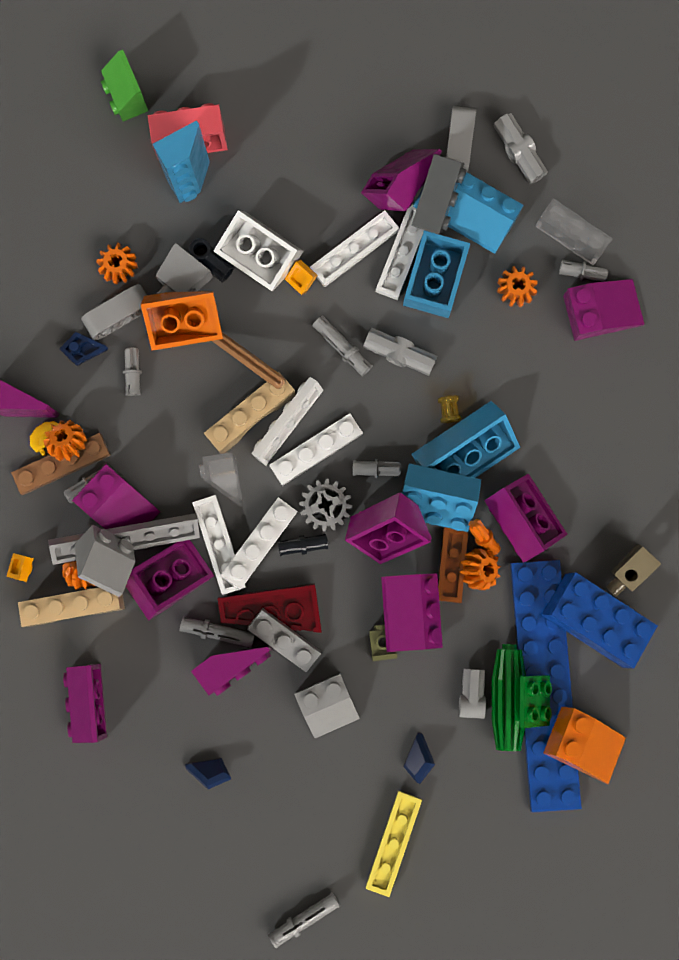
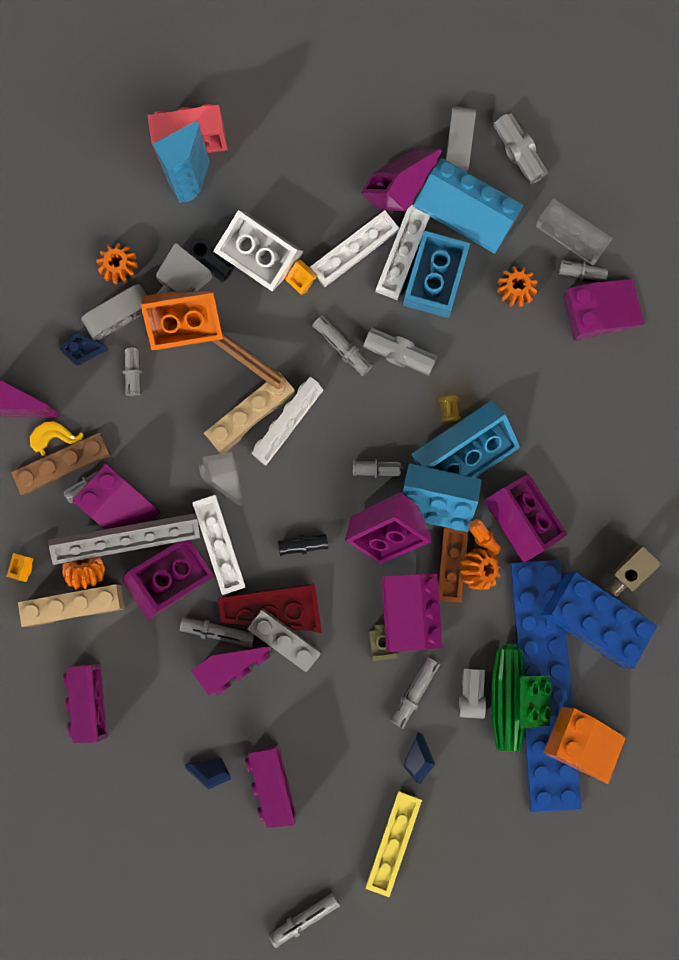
orange gear [43,420,87,462] -> none
light grey slope [75,525,135,597] -> none
bright green slope [100,49,148,121] -> none
white plate [220,497,298,590] -> none
white plate [269,413,363,486] -> none
light grey slope [294,673,360,738] -> none
light grey gear [299,479,352,532] -> none
dark grey brick [411,154,467,235] -> none
none -> magenta slope [245,744,297,828]
none -> light grey pin [390,657,440,729]

